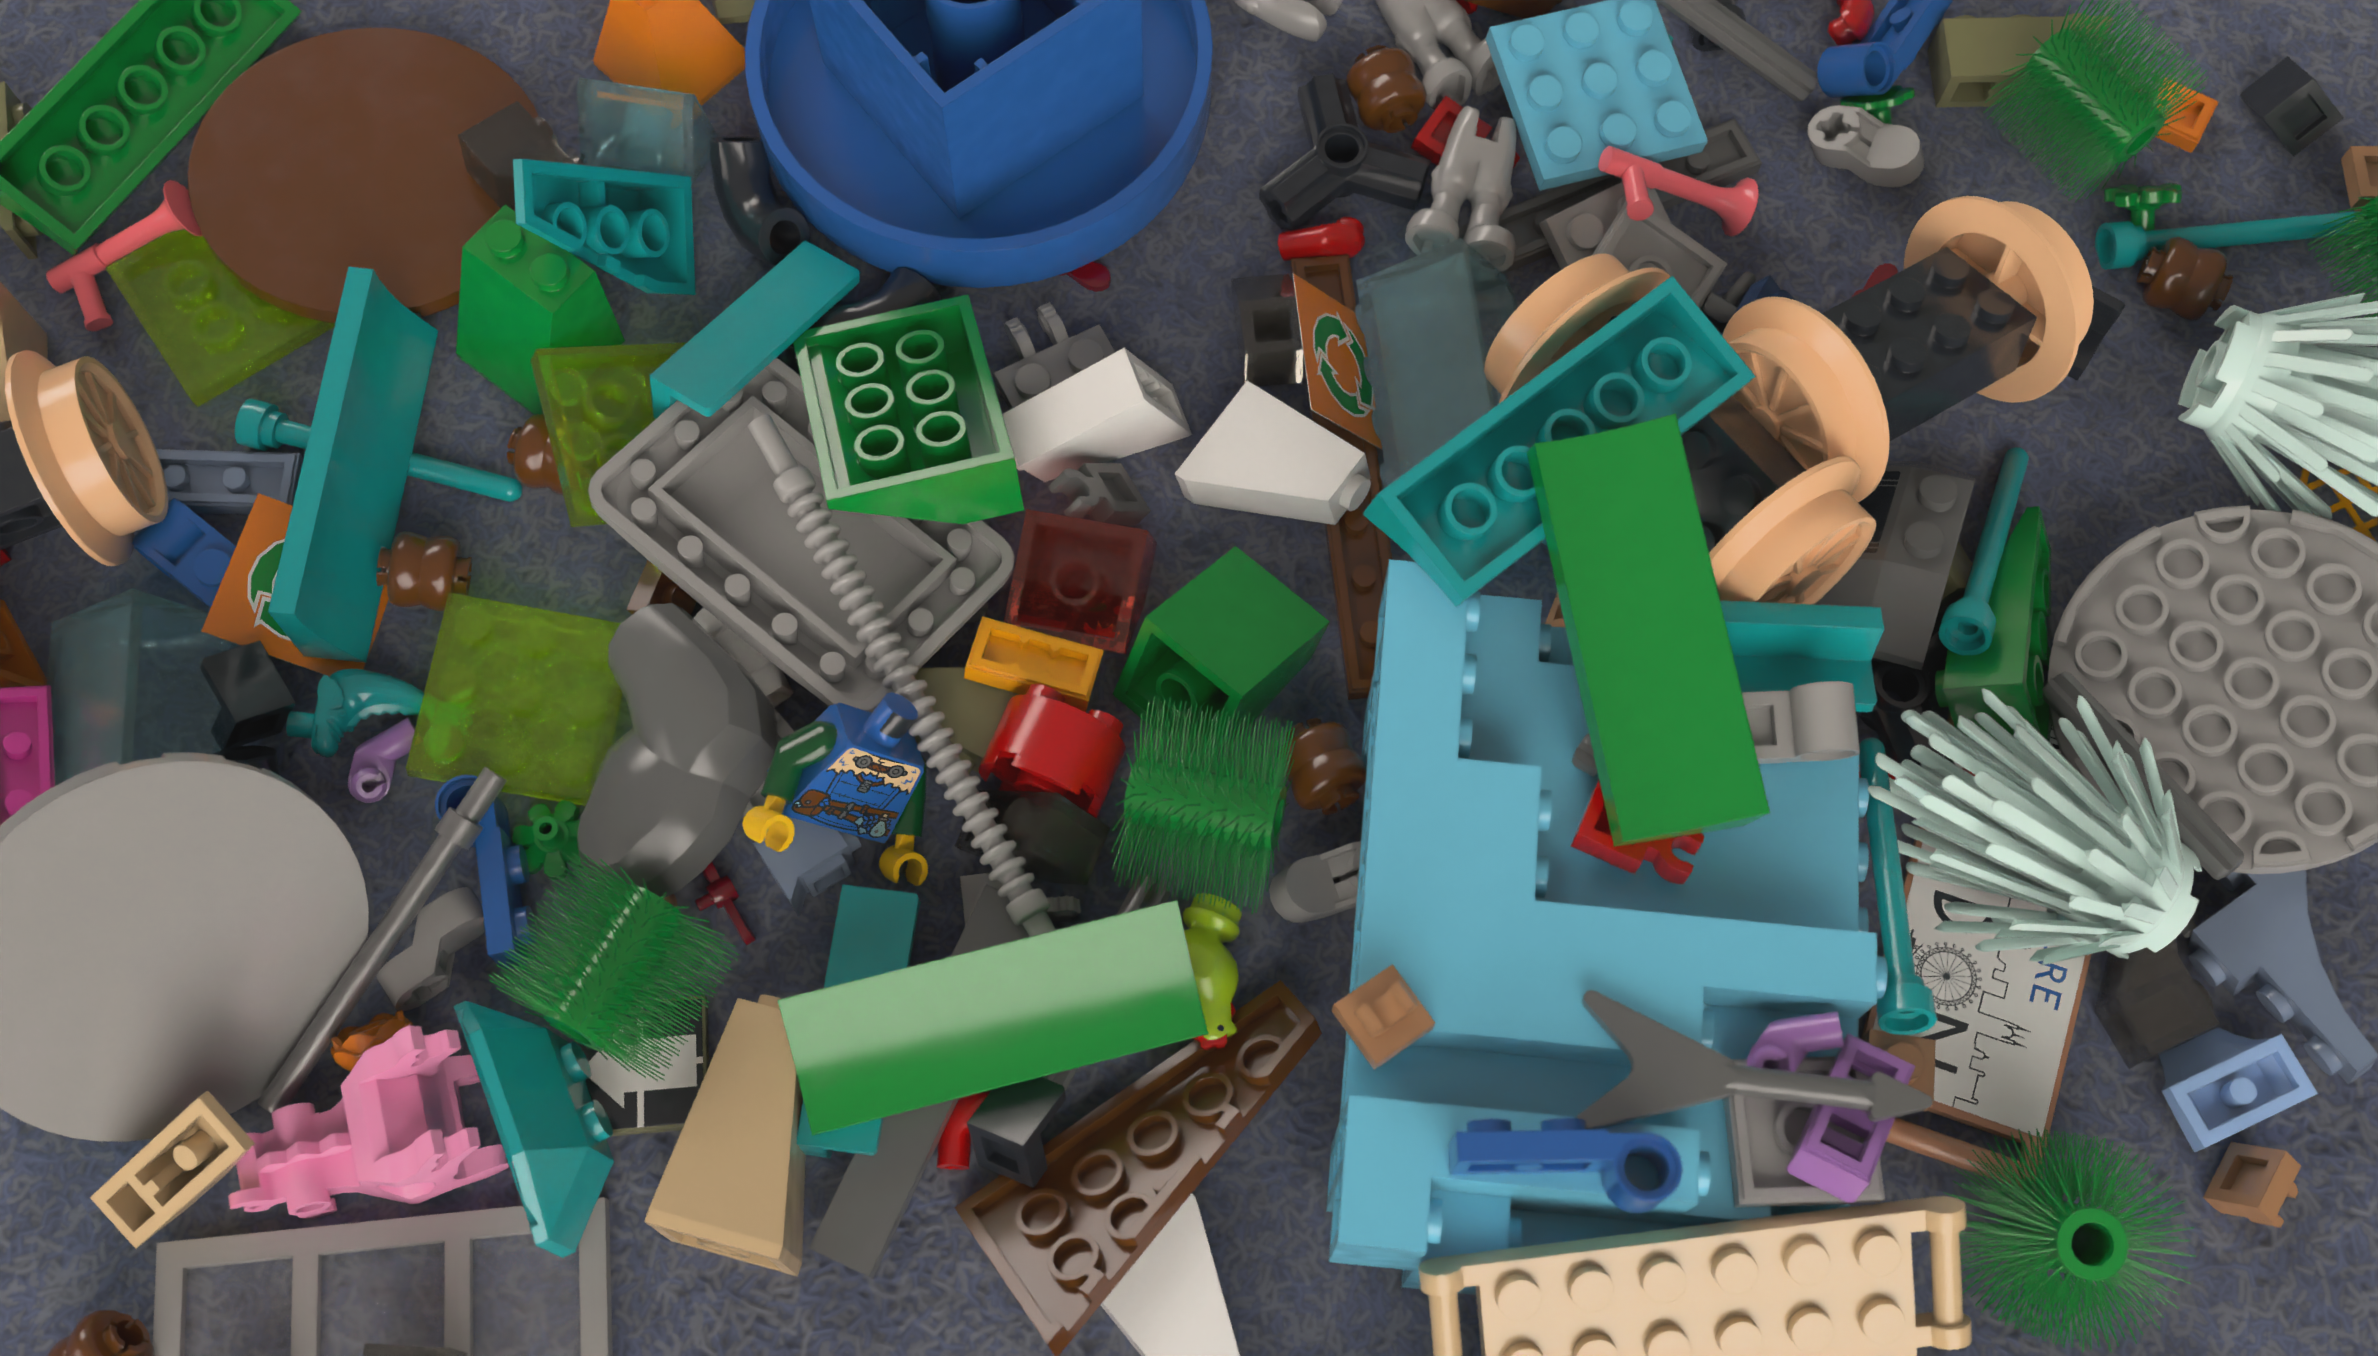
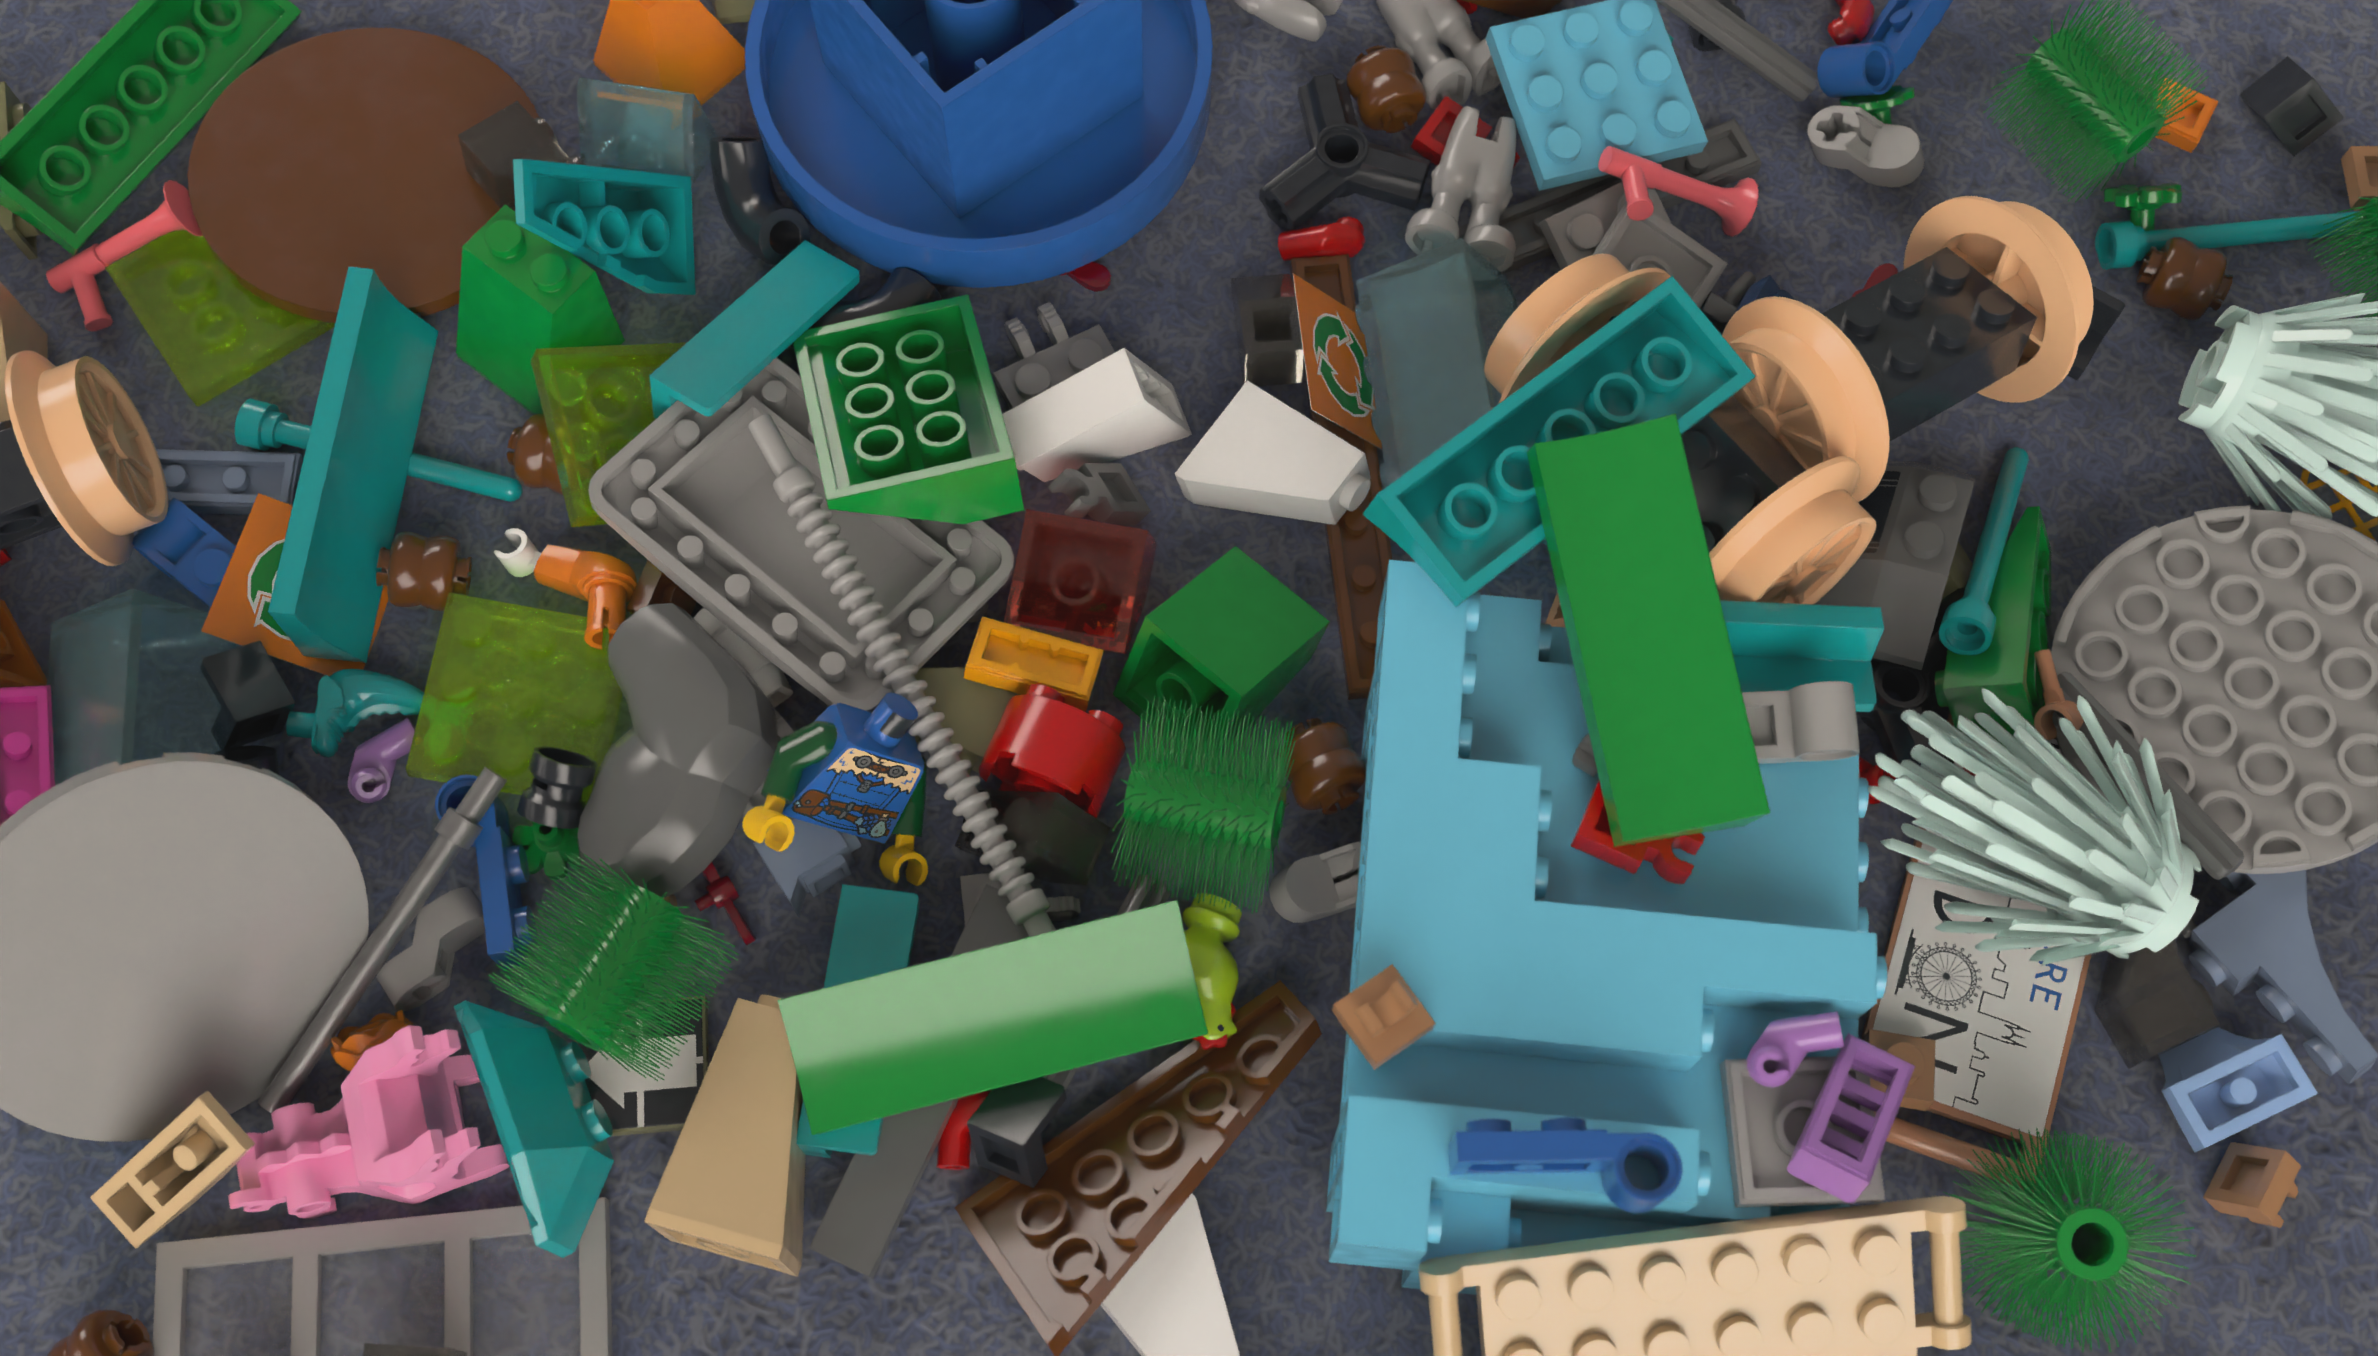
dark grey piece [1576,990,1933,1130] -> none
teal piece [1859,737,1937,1035] -> none
olive slope [1927,13,2113,108] -> none
none -> orange arm [494,528,637,650]
none -> black wheel [517,746,598,829]
none -> nougat hand [2034,649,2084,740]

